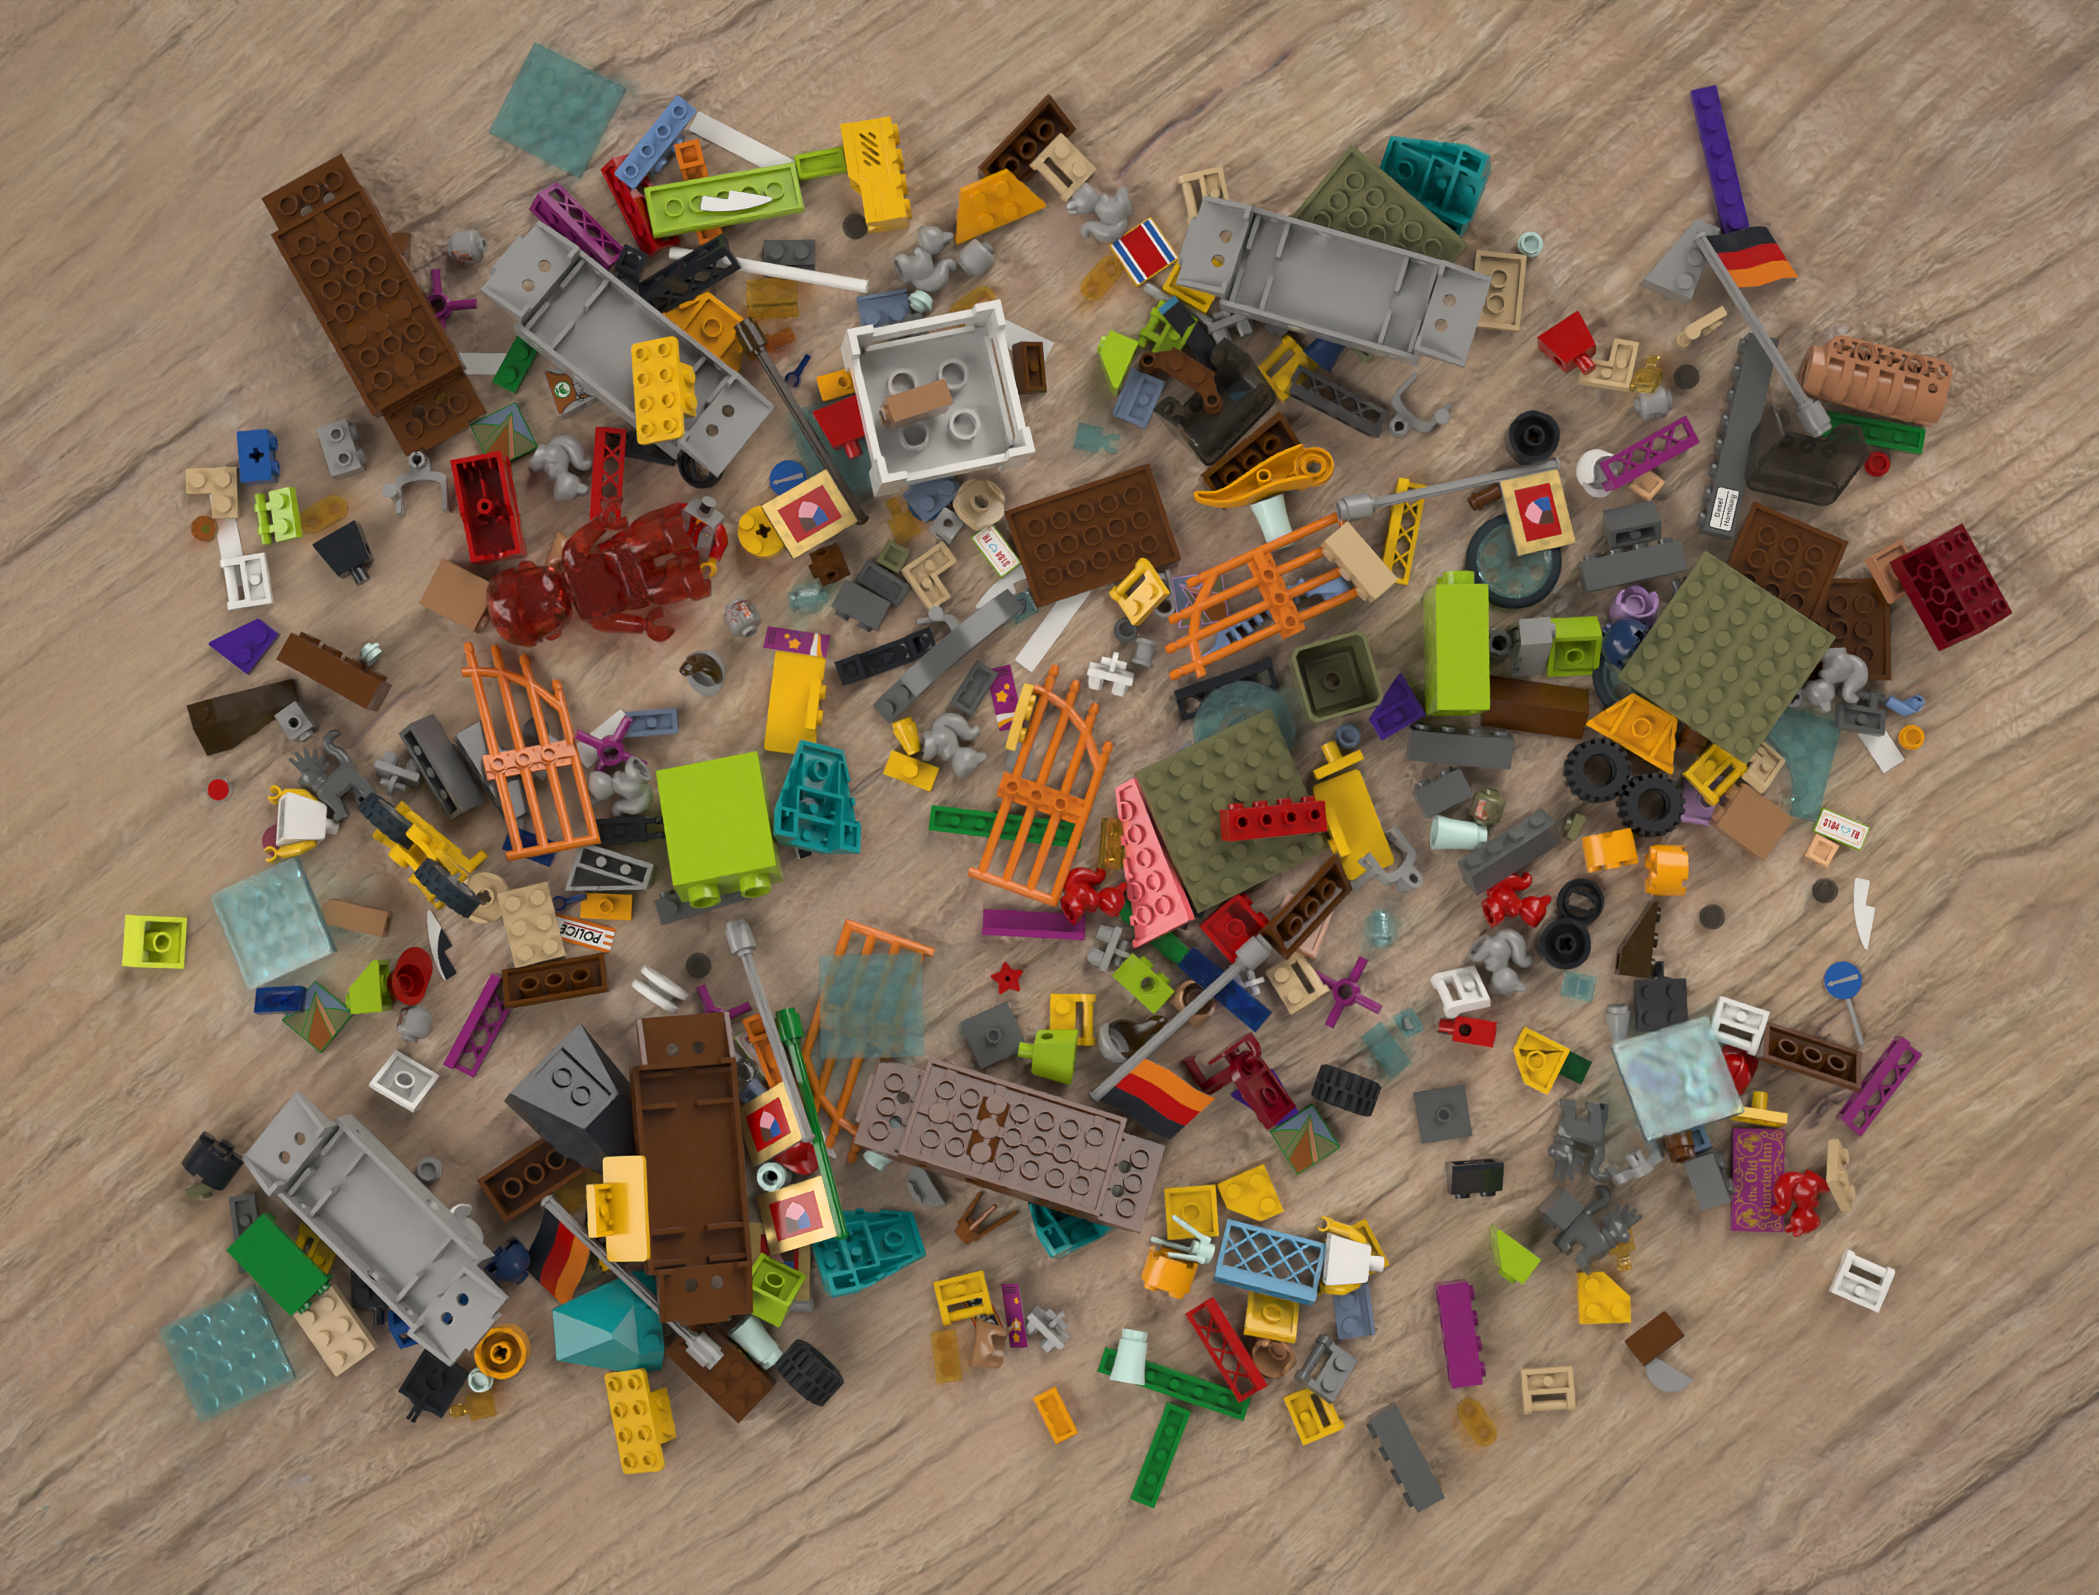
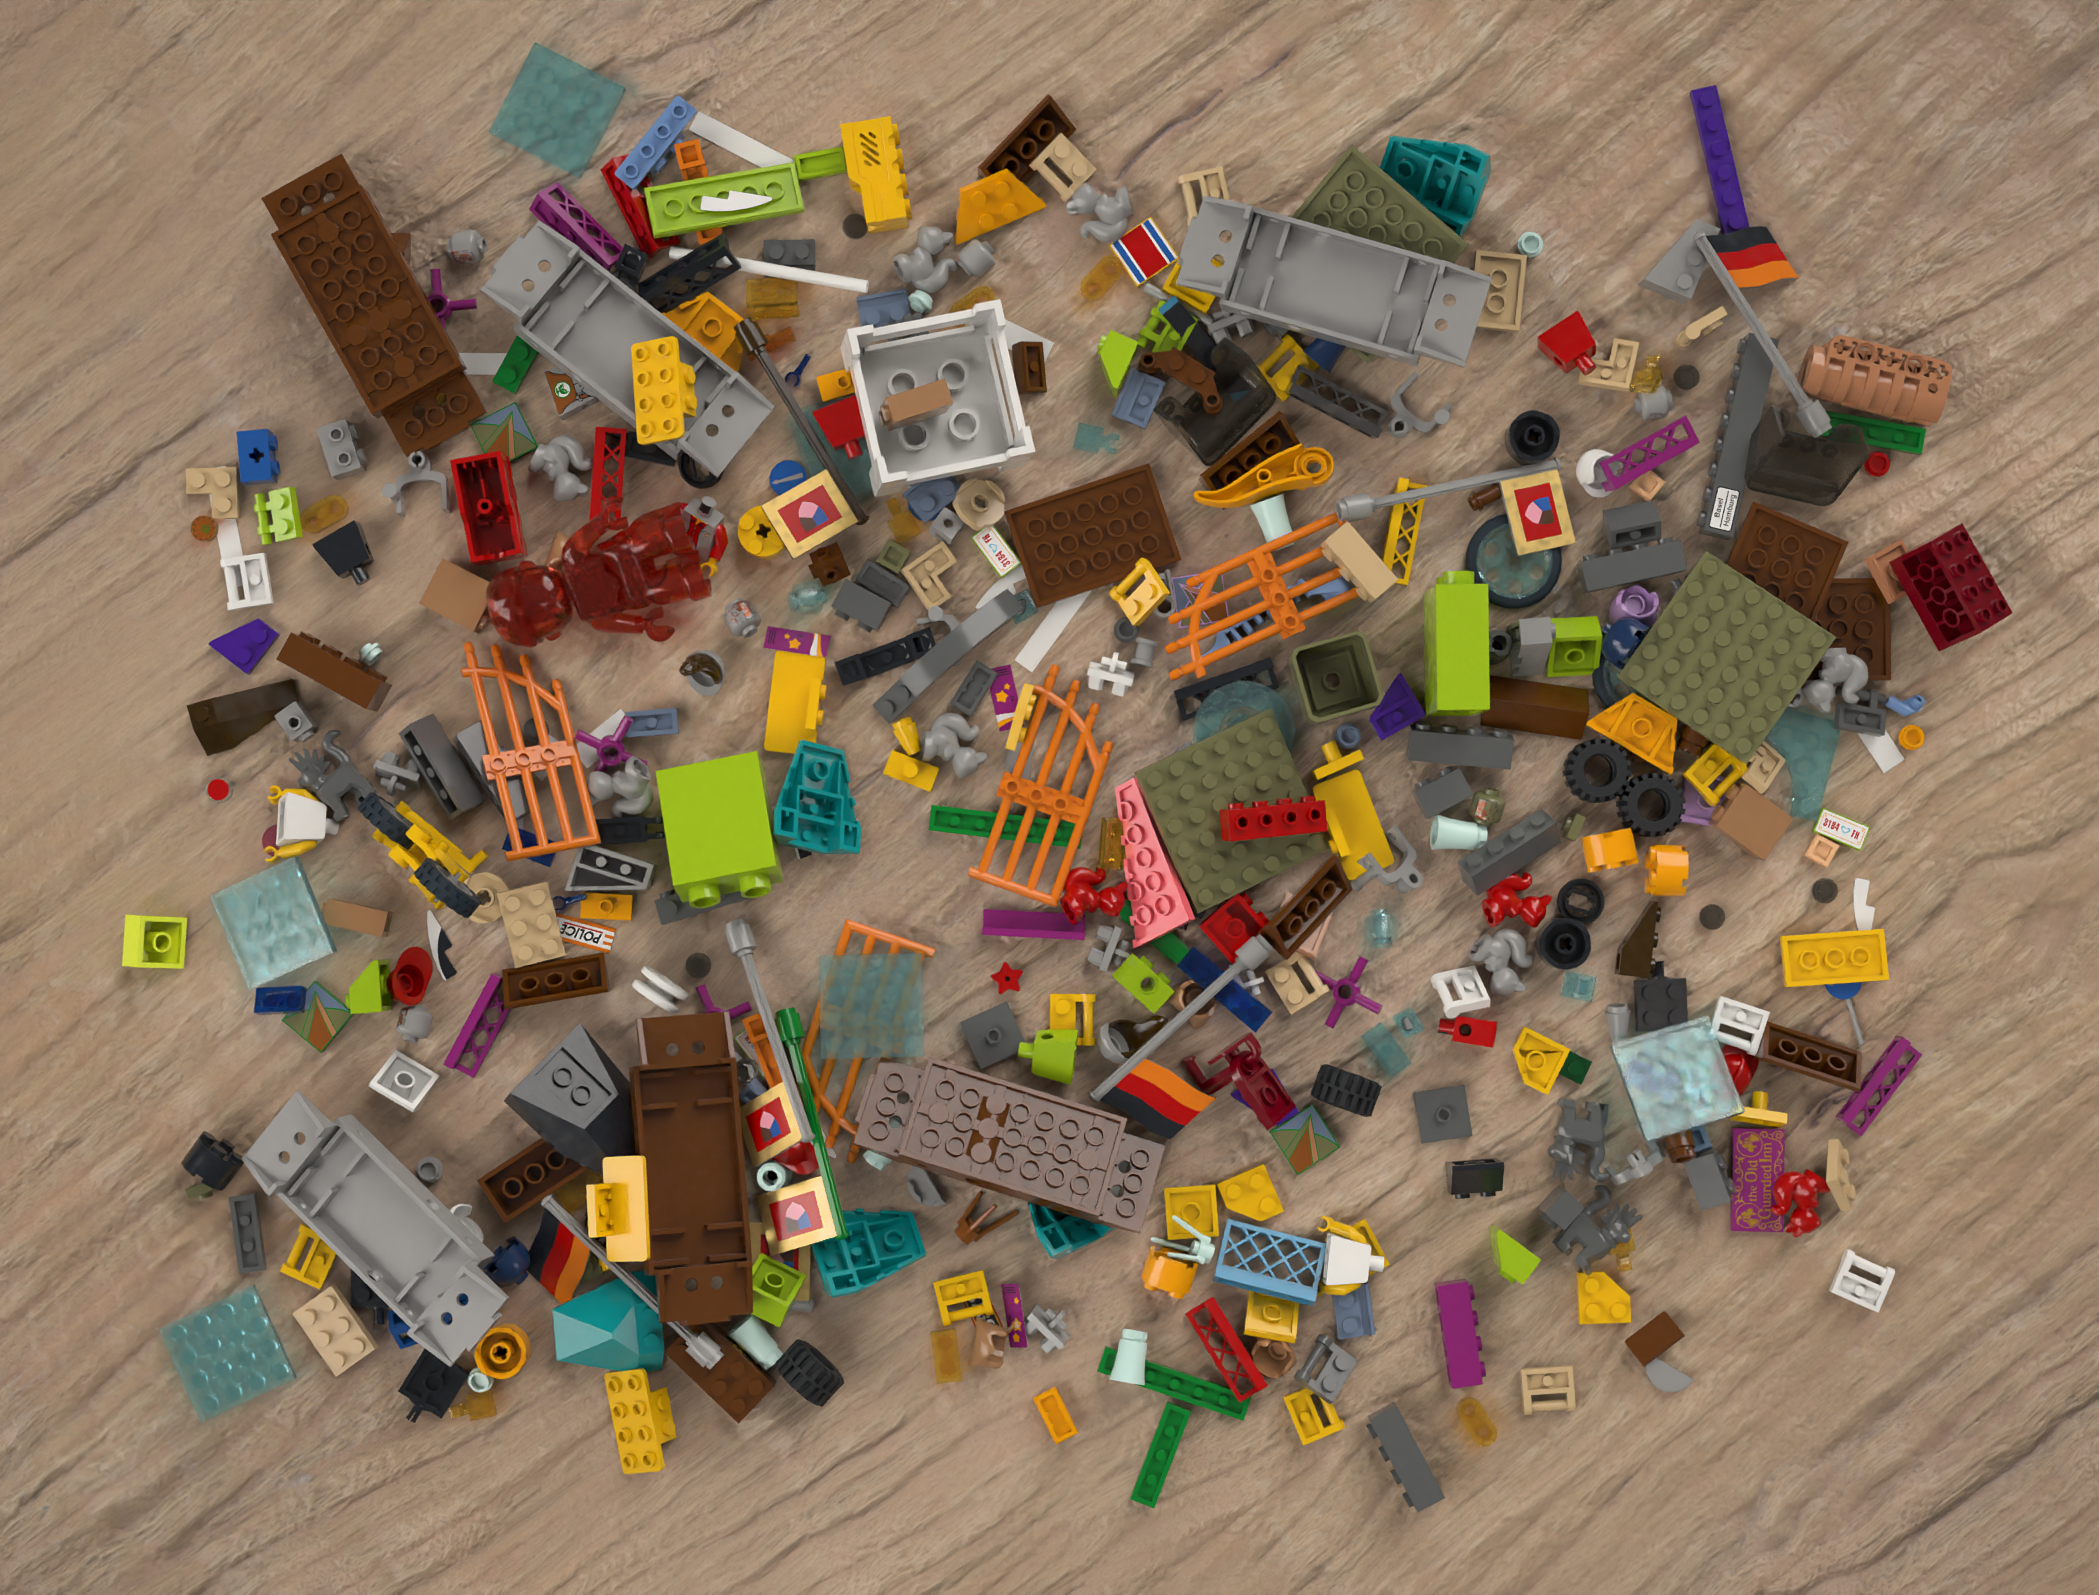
green panel [226,1211,333,1316] -> none
none -> yellow plate [1780,929,1889,988]

